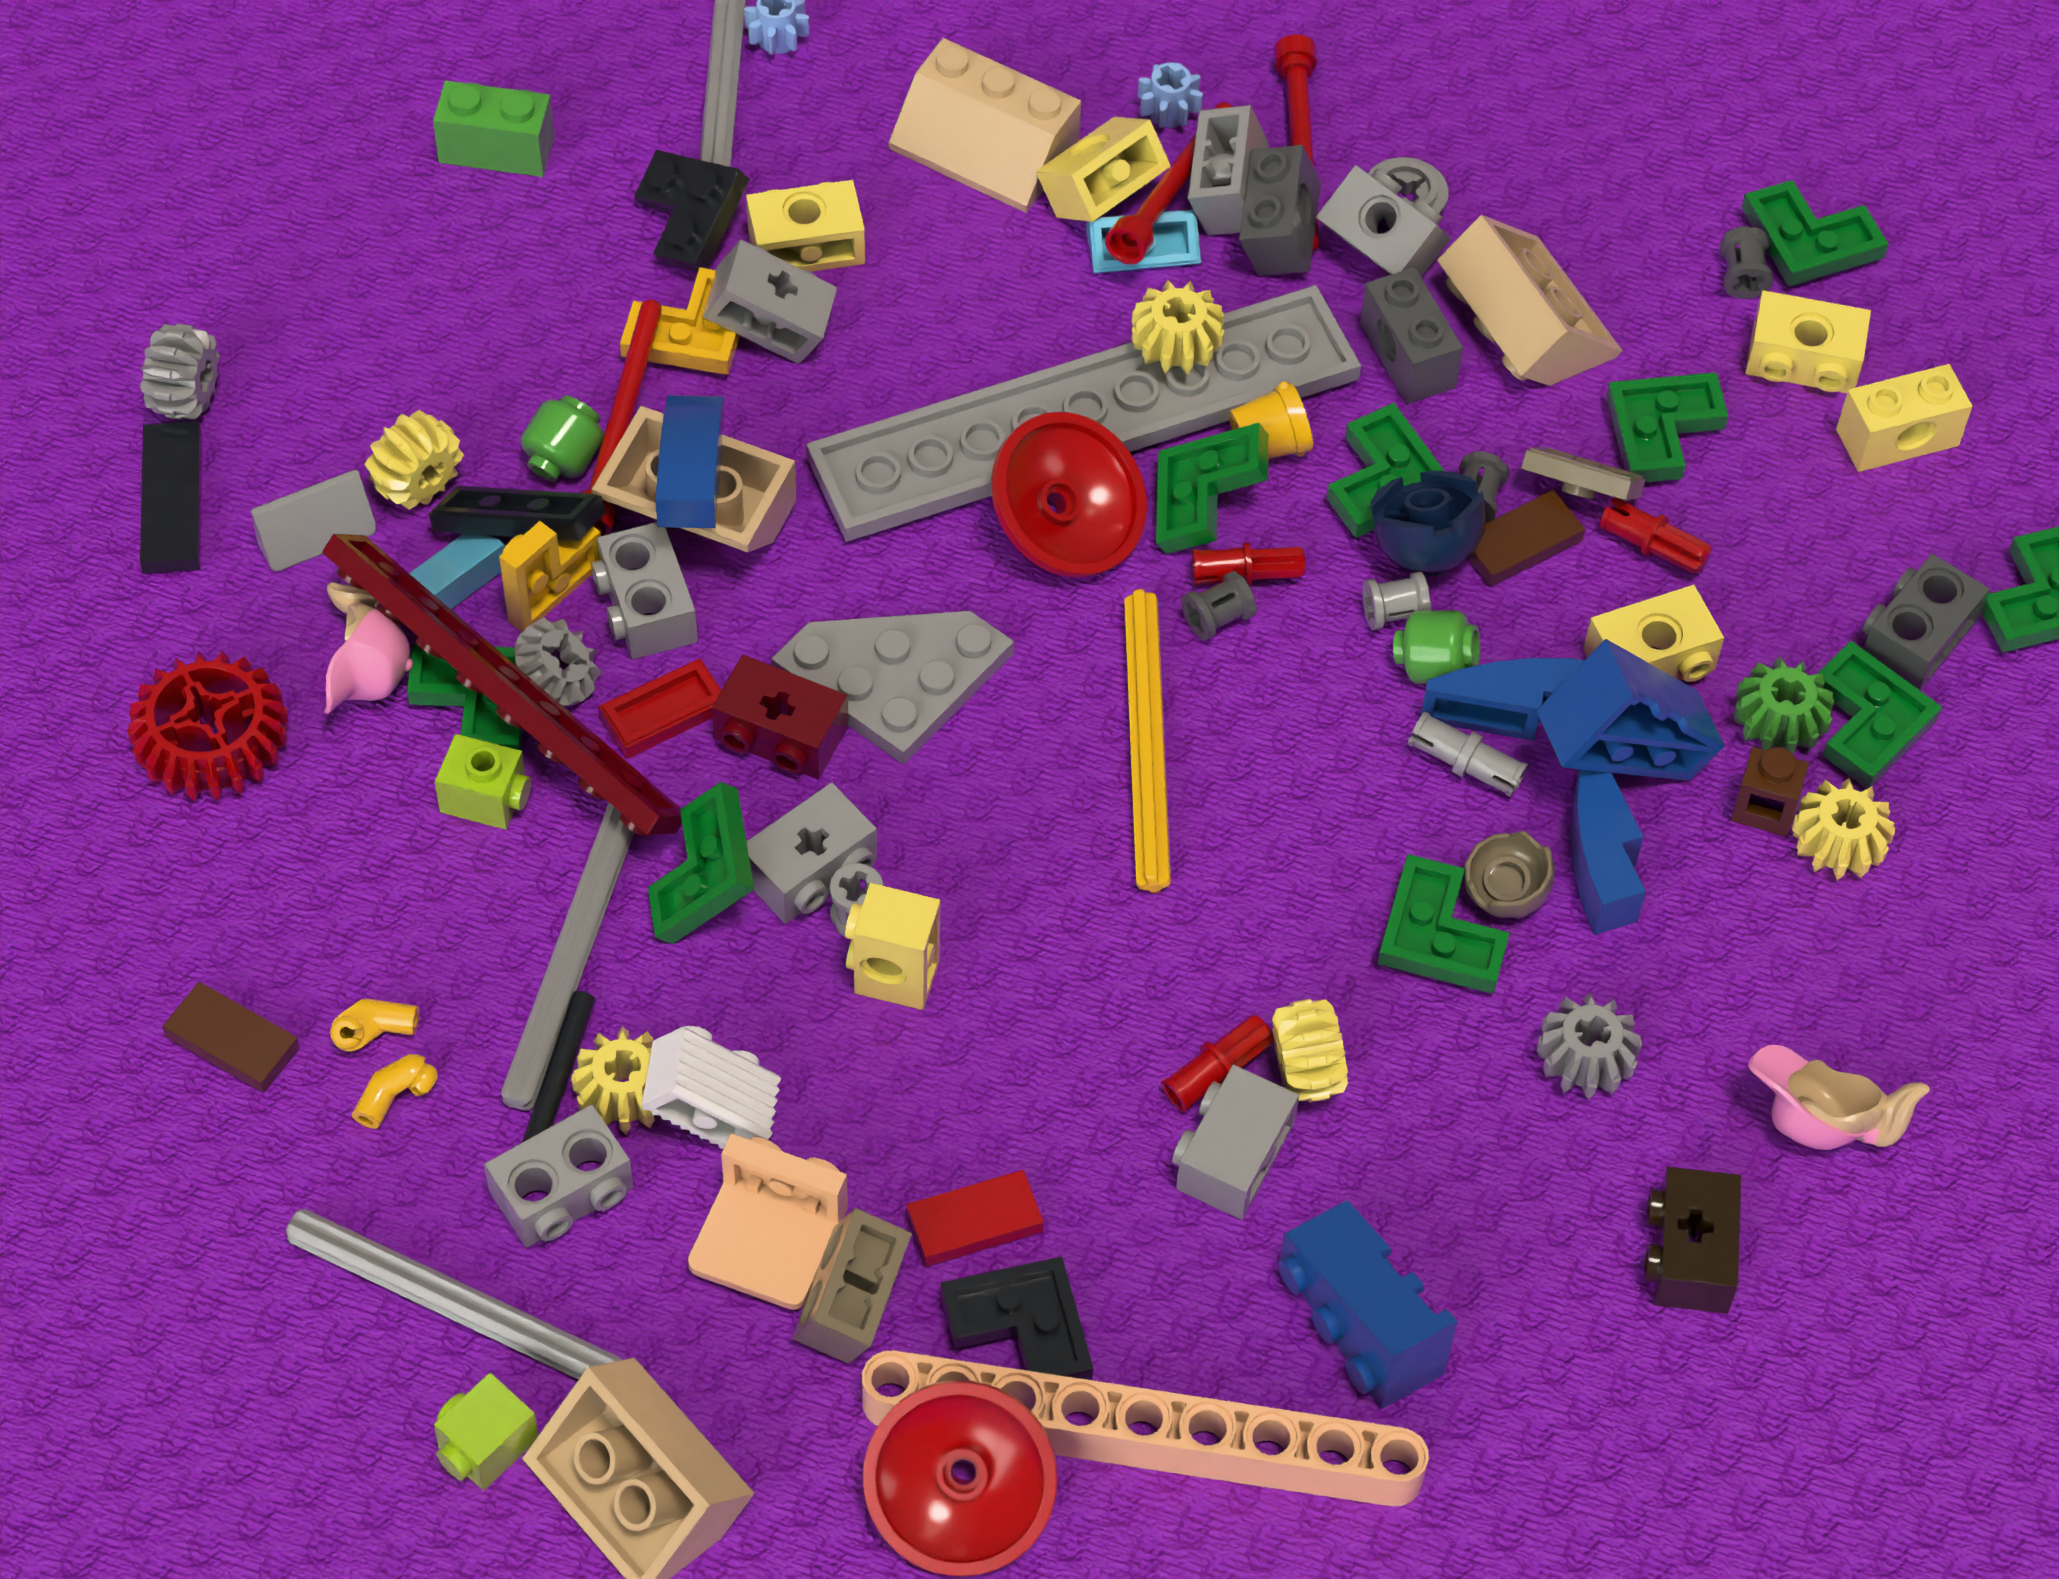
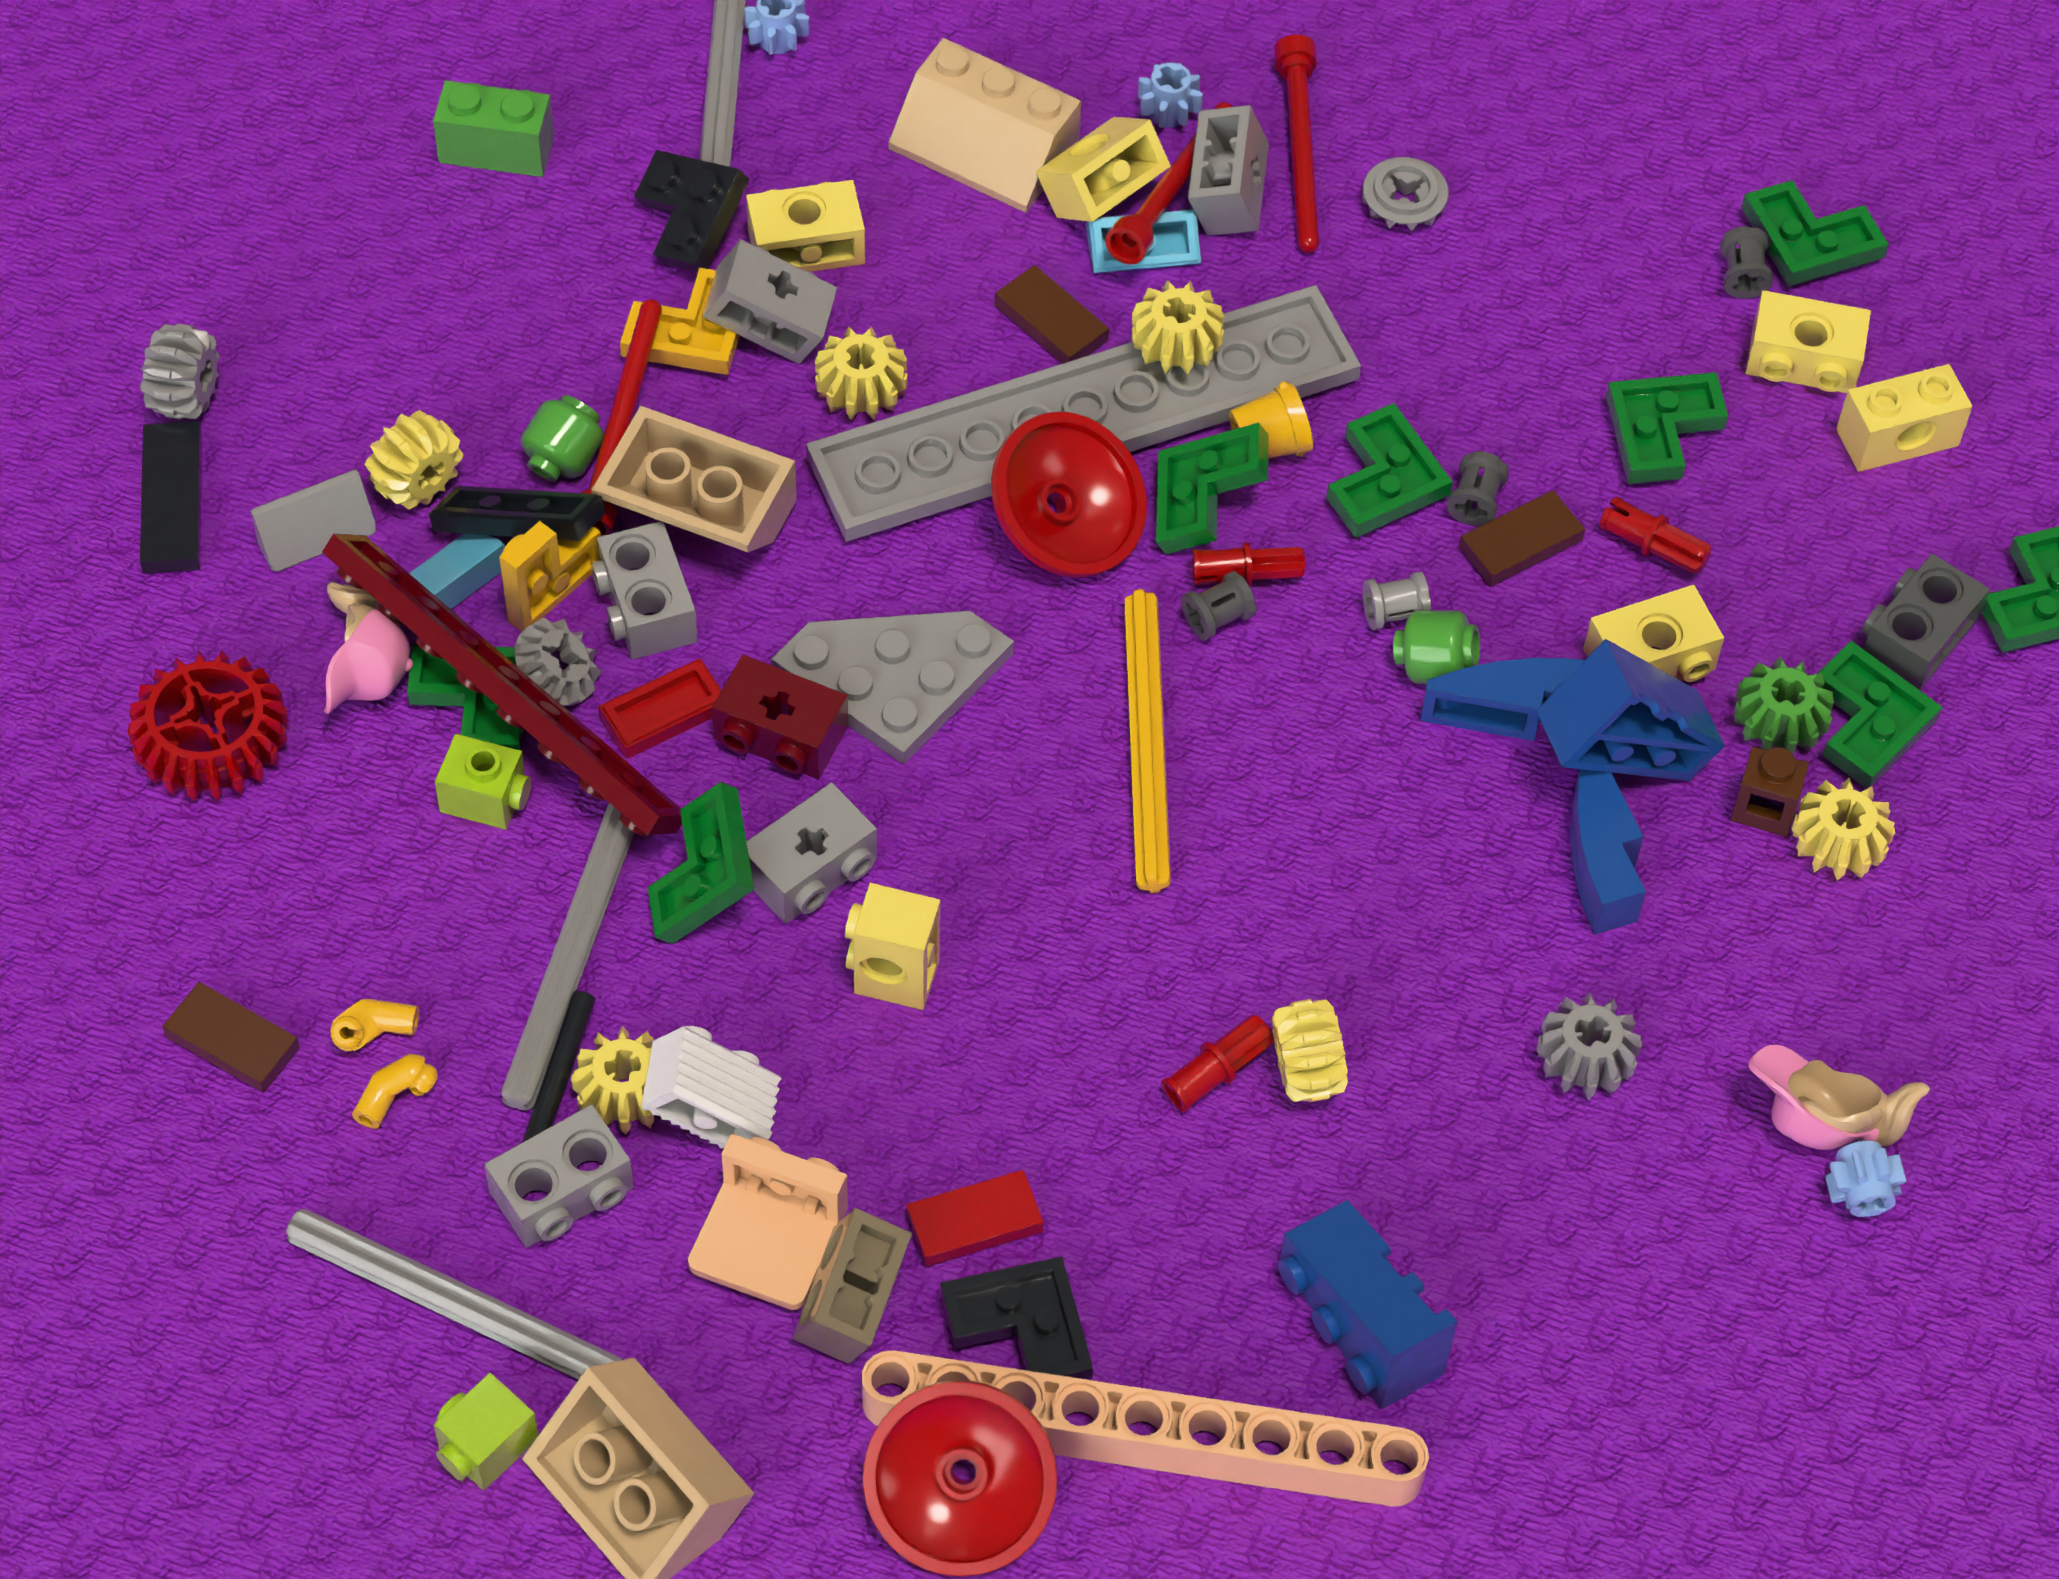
blue slope [655,395,724,528] -> none
light grey bush [830,863,884,936] -> none
light grey brick [1172,1065,1299,1220] -> none
dark grey brick [1239,145,1321,276] -> none
light grey brick [1316,165,1451,277] -> none
dark grey brick [1360,267,1463,404] -> none
dark blue cylinder [1371,471,1486,576] -> none
green plate [1378,854,1510,994] -> none
light grey pin [1408,712,1528,798] -> none
tan slope [1437,215,1623,386] -> none
dark tan hair [1464,831,1555,919] -> none
dark tan plate [1521,446,1646,500] -> none
dark brown brick [1644,1167,1741,1314] -> none
none -> light yellow gear [815,326,907,420]
none -> reddish brown tile [995,265,1109,364]
none -> light blue gear [1825,1141,1907,1217]

